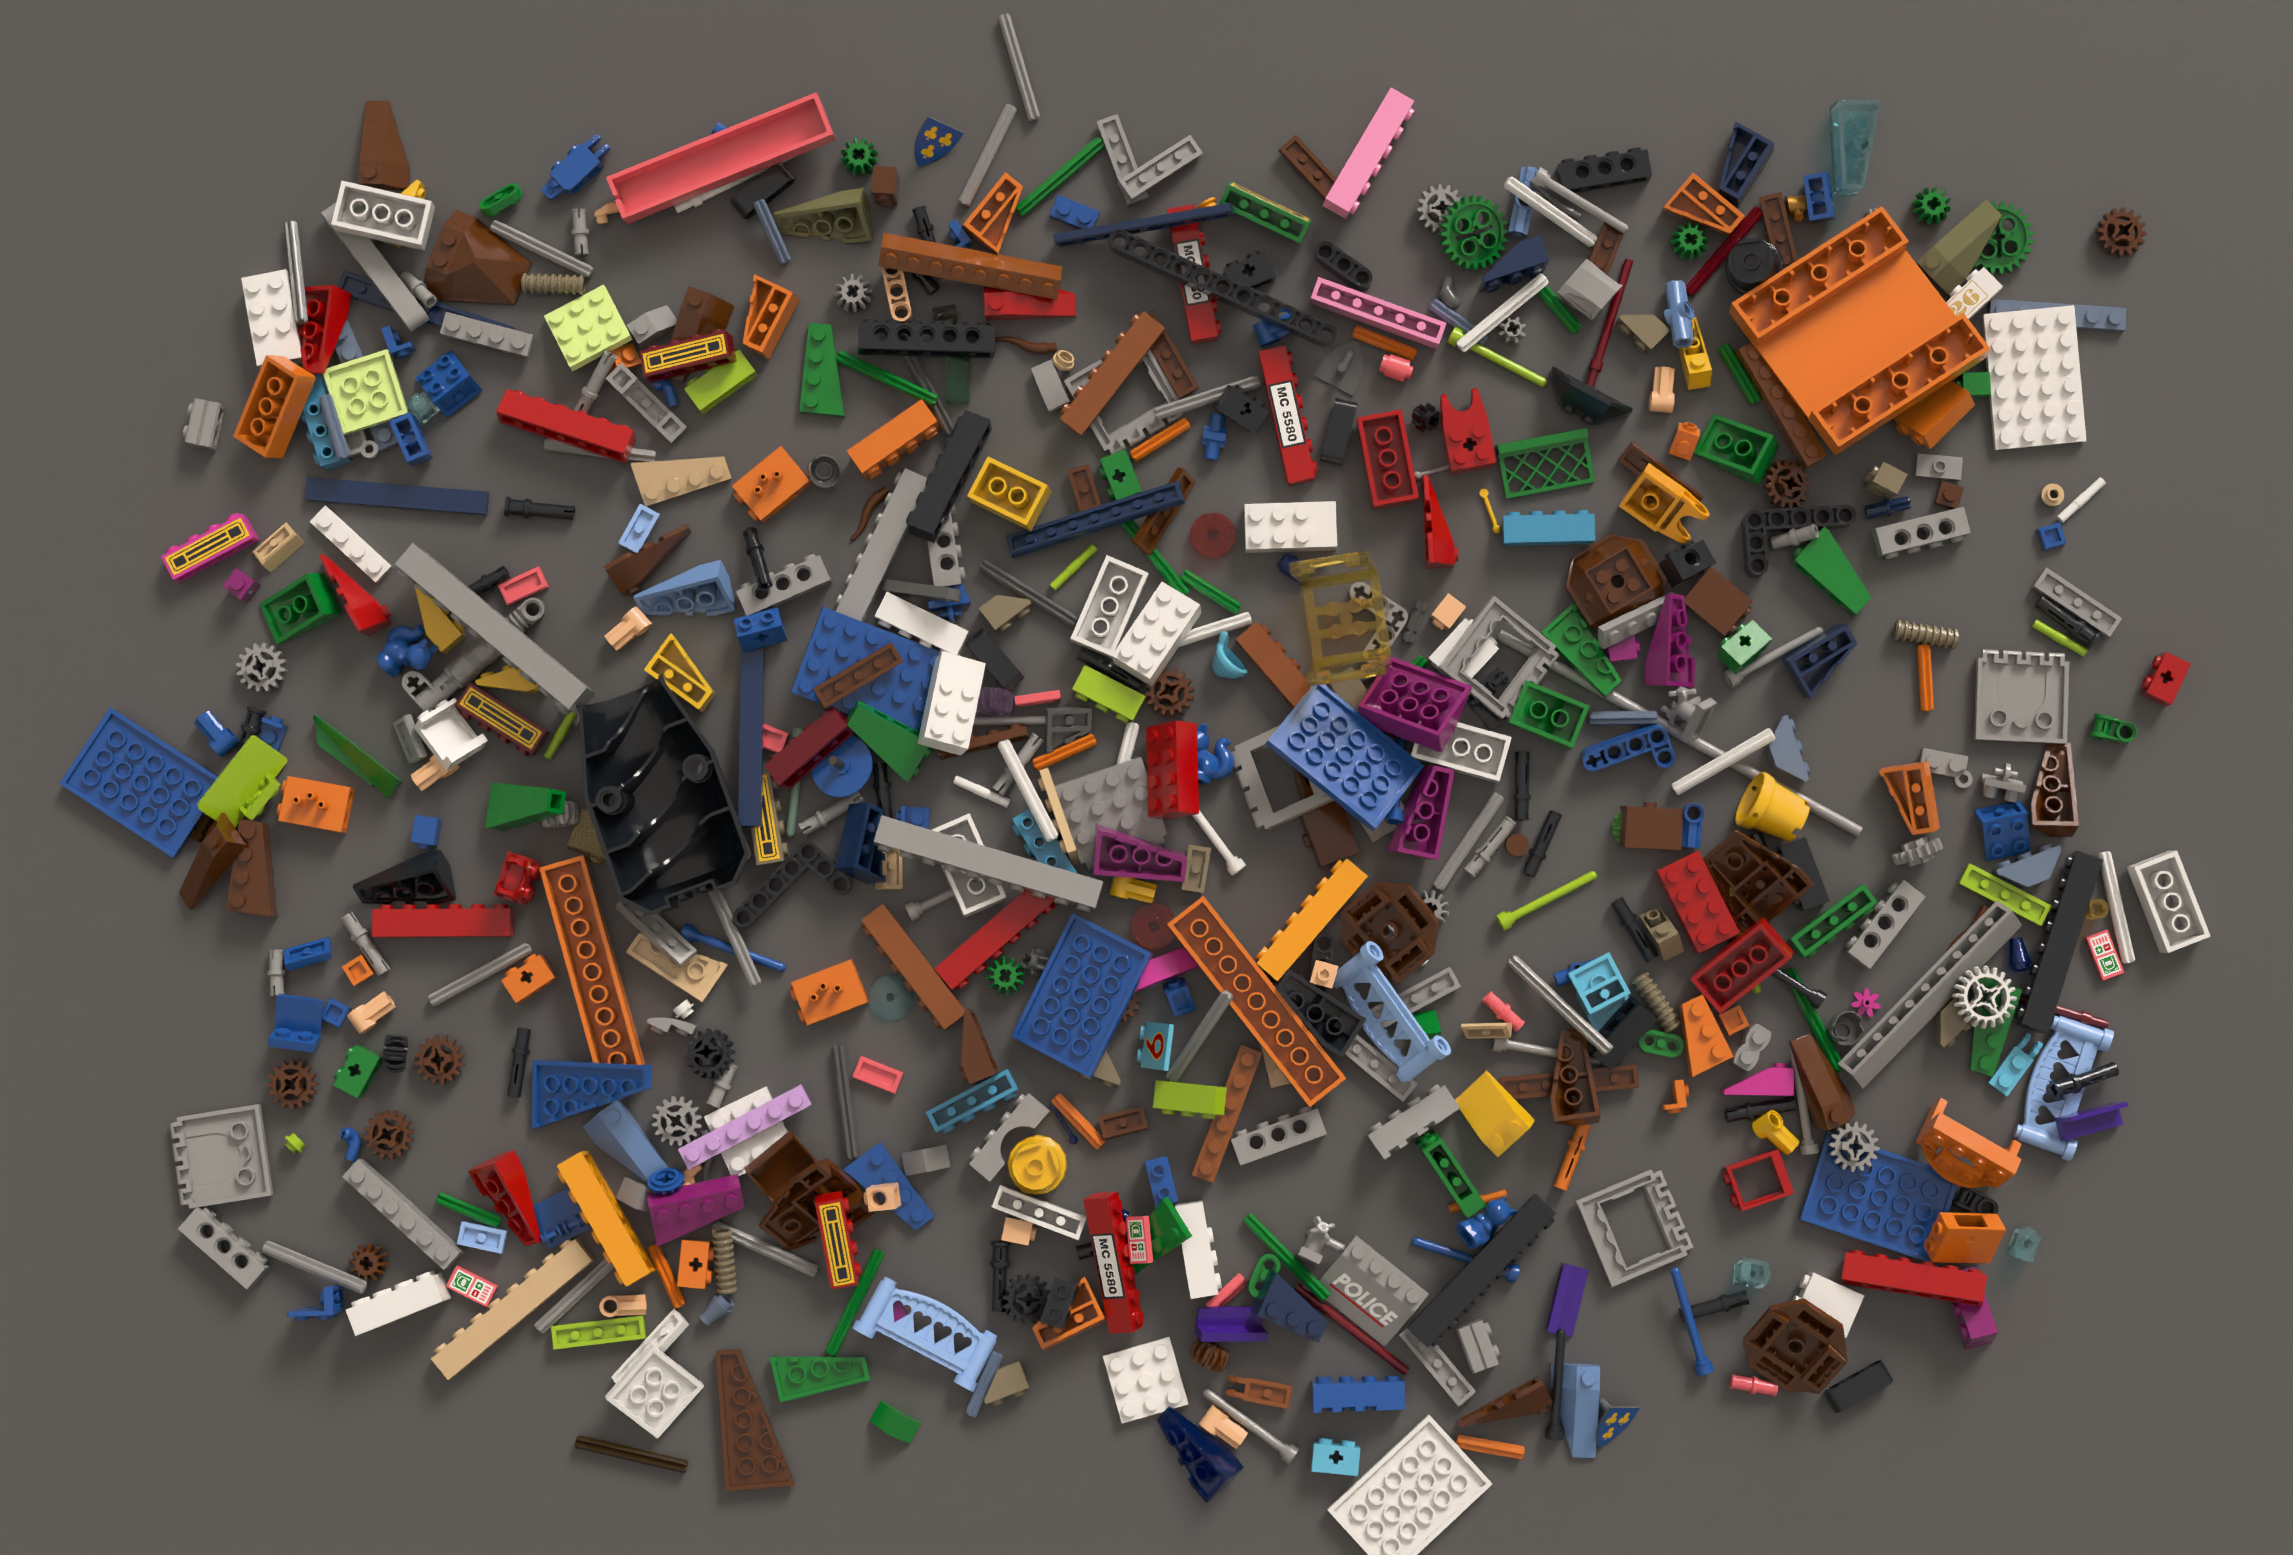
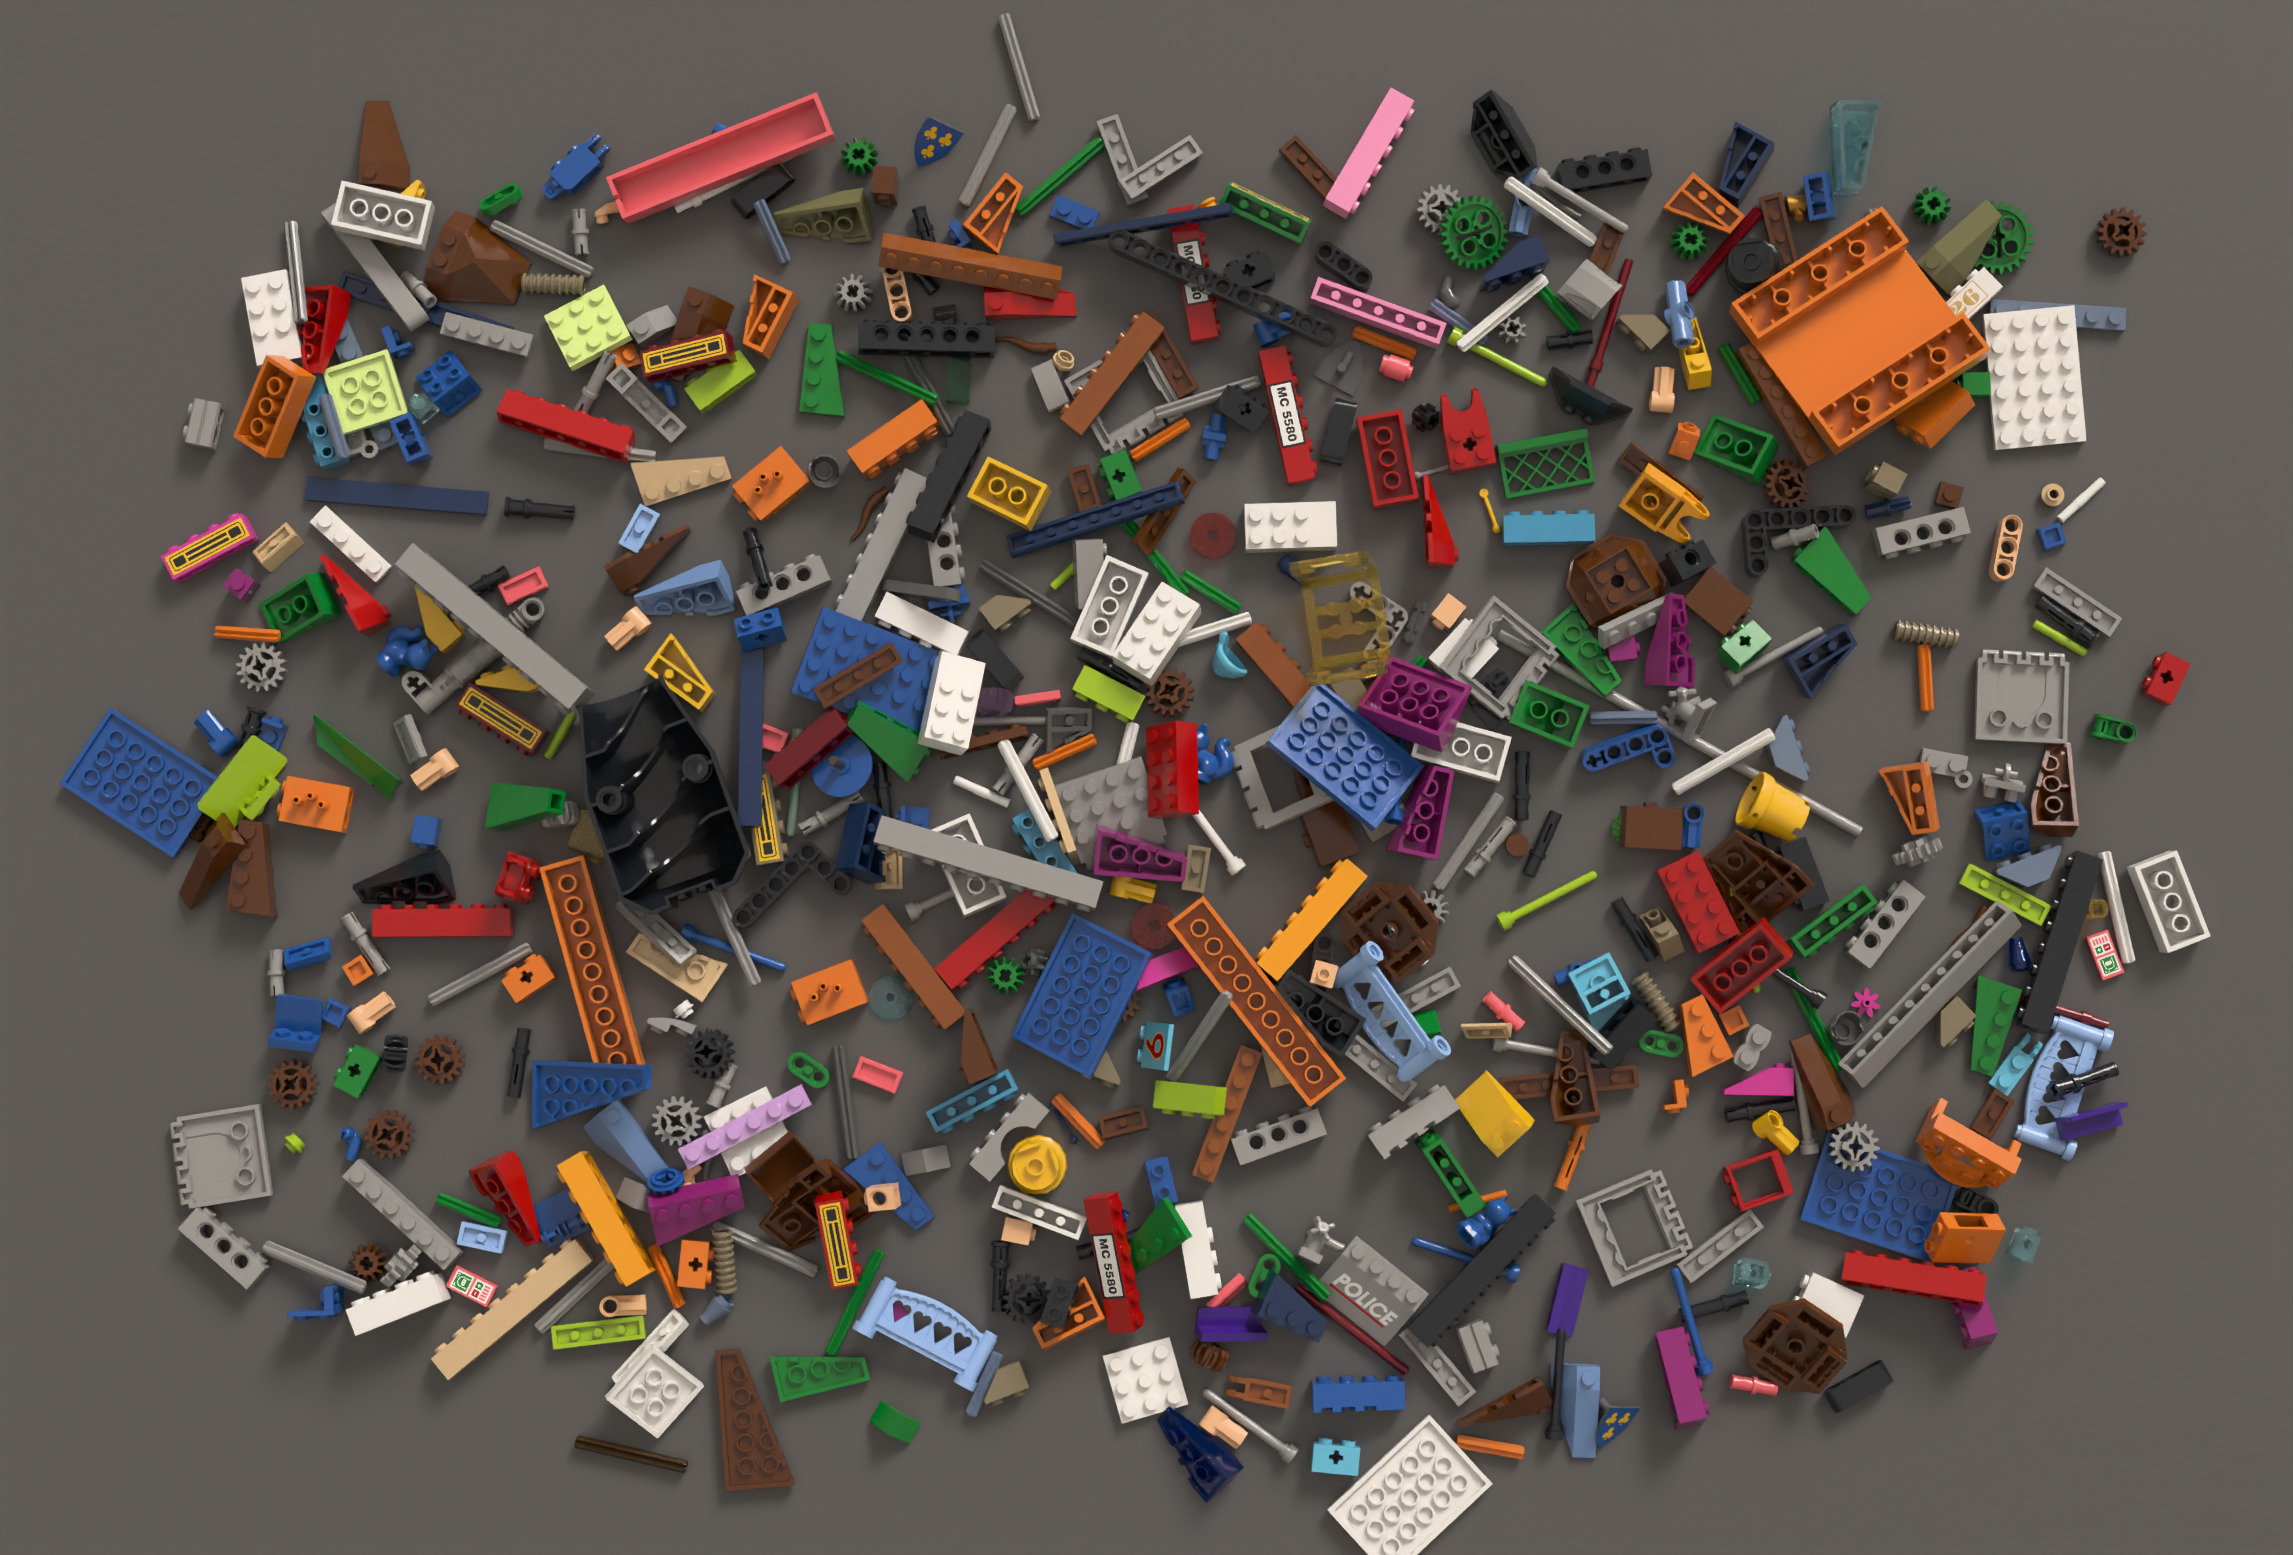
white panel [414,698,488,771] -> none
tile [1126,1216,1153,1264] -> none
light grey plate [1914,453,1963,481] -> none
white gear [1952,966,2017,1028] -> none
none -> orange axle [214,626,281,642]
none -> light grey gear [380,1243,422,1287]
none -> green plate [788,1052,830,1088]
none -> light grey slope [1072,538,1107,609]
none -> black wedge [1471,89,1538,179]
none -> black pin [1546,330,1594,351]
none -> magenta wedge [1654,1327,1709,1430]
none -> light grey plate [1676,1209,1764,1283]
none -> reddish brown plate [1969,1089,2015,1140]
none -> light nougat beam [1989,515,2023,582]

